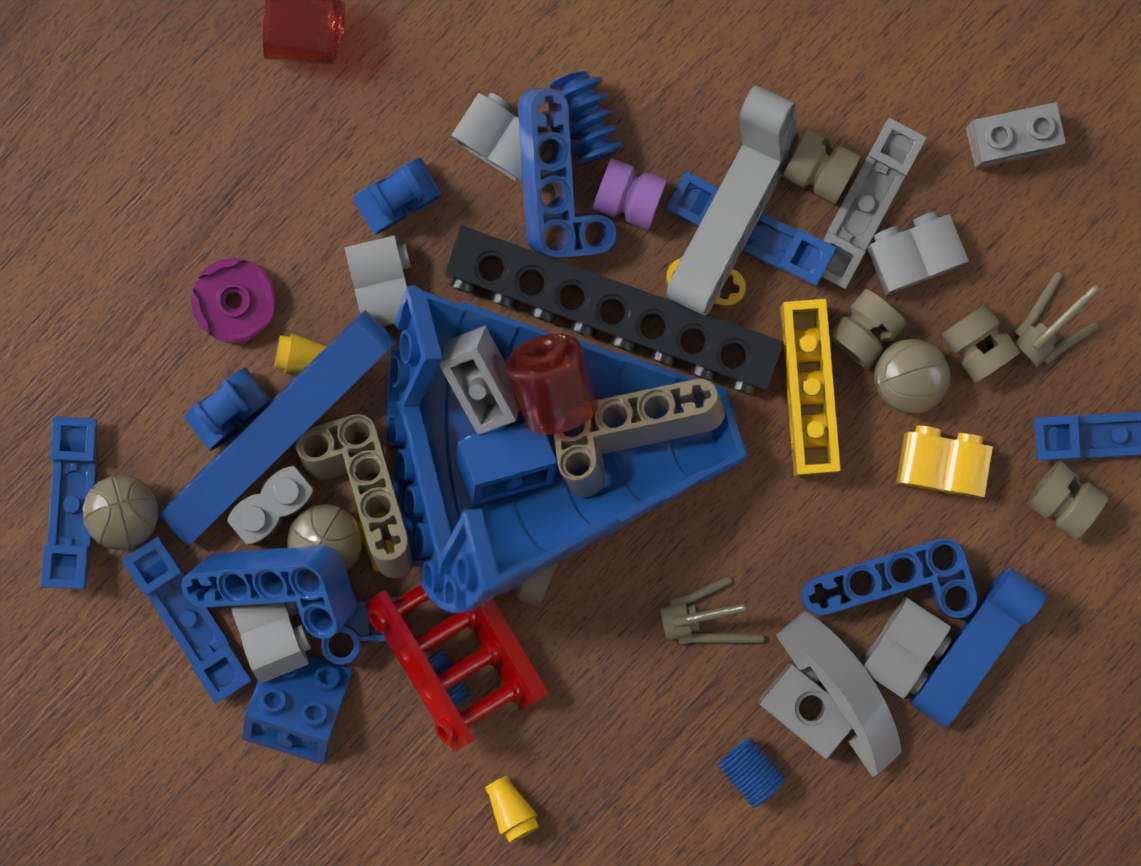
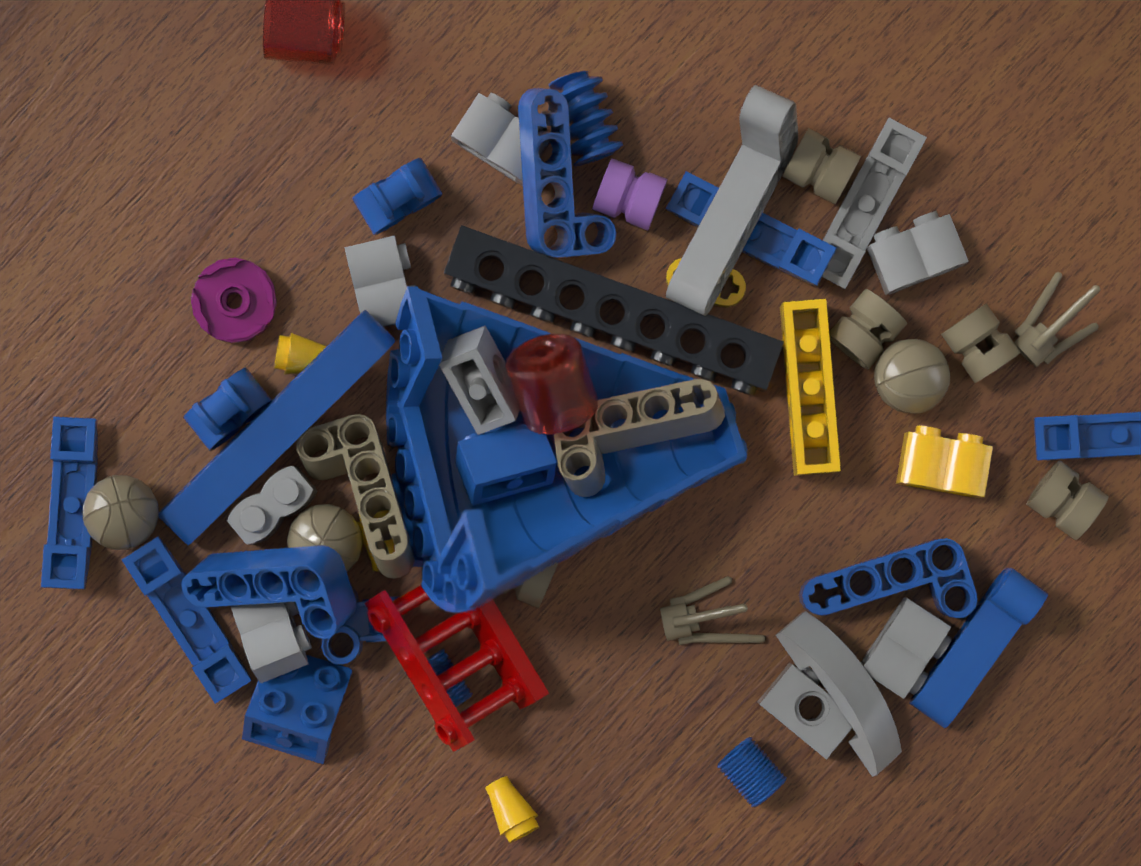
light grey brick [966,102,1066,169] -> none

